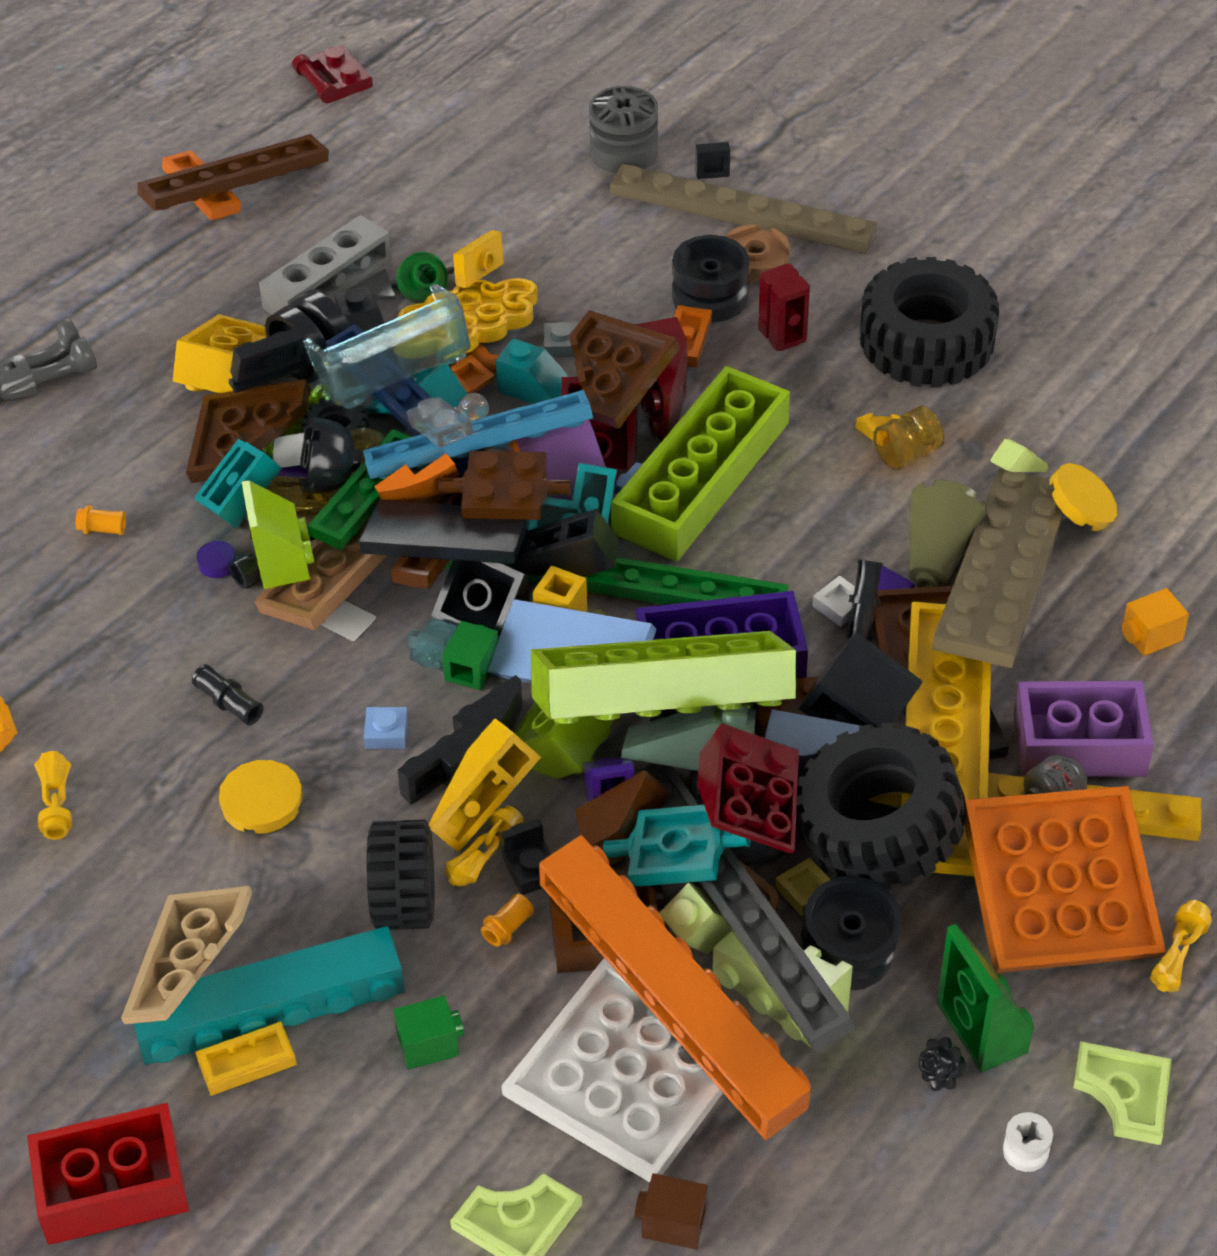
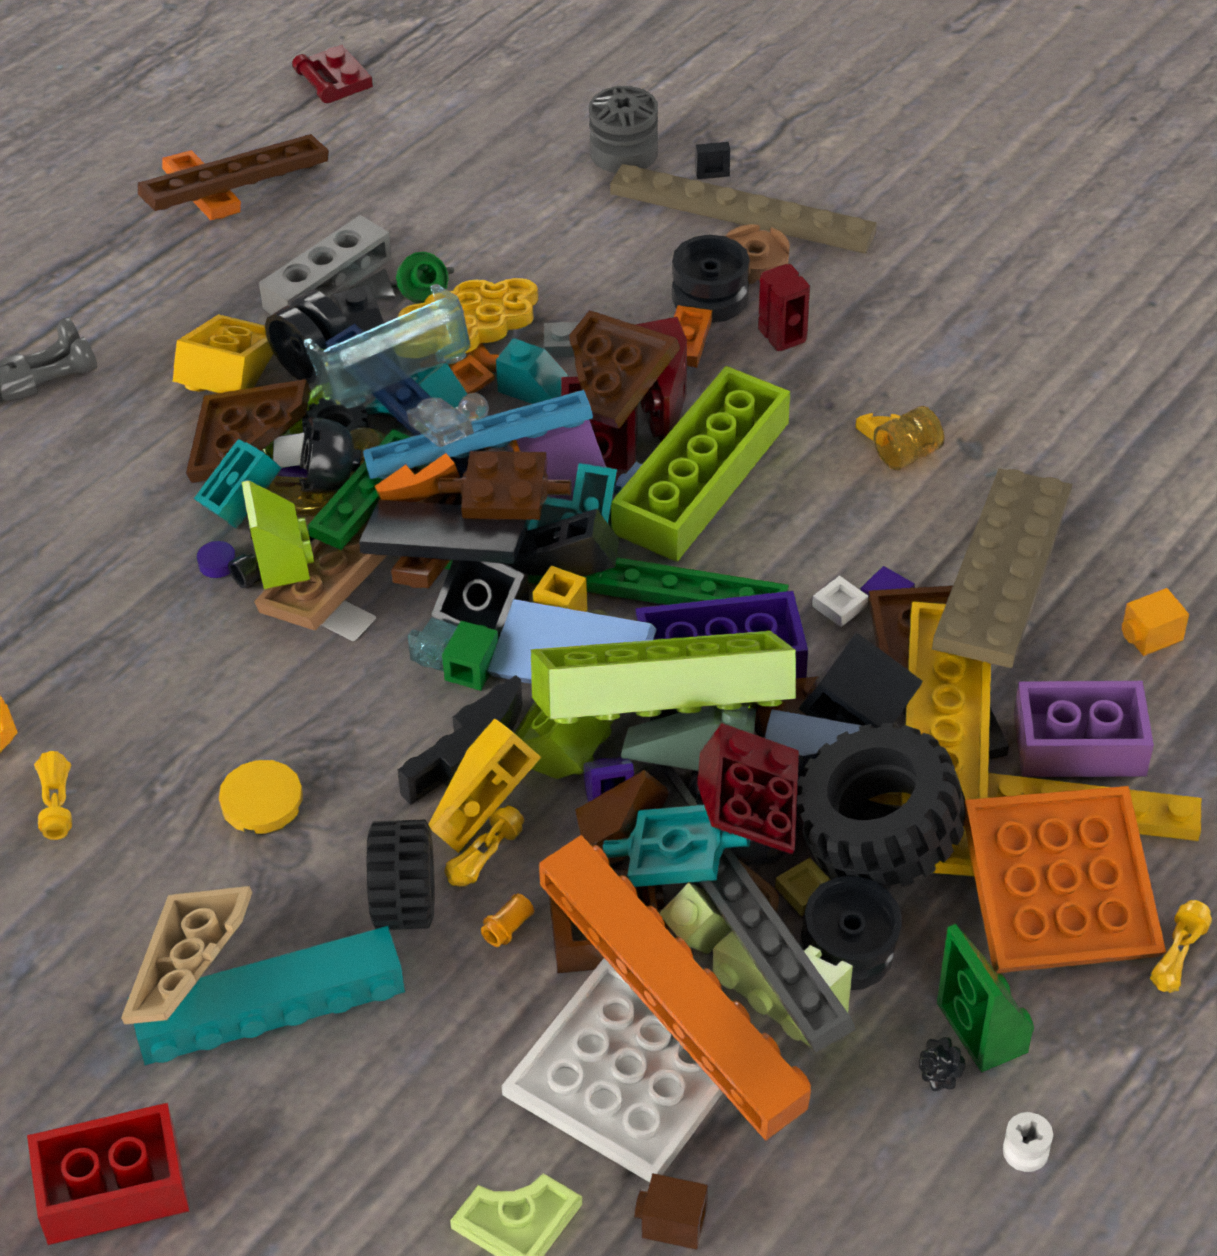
light orange pin [75,505,126,535] -> none
black pin [192,664,264,726] -> none
yellow plate [195,1021,297,1096] -> none
black plate [228,327,306,393] -> none
light blue plate [364,707,408,749] -> none
green brick [393,995,465,1070] -> none
yellow plate [453,230,504,288] -> none
black bracket [500,820,551,895] -> none
black pin [846,559,883,642] -> none
black tyre [859,257,999,388] -> none
olive cone [909,480,987,587] -> none
yellowish green slope [990,439,1049,472] -> none
dark grey head [1023,754,1088,795] -> none
yellow tile [1049,463,1118,531] -> none
yellowish green tile [1073,1041,1172,1145] -> none

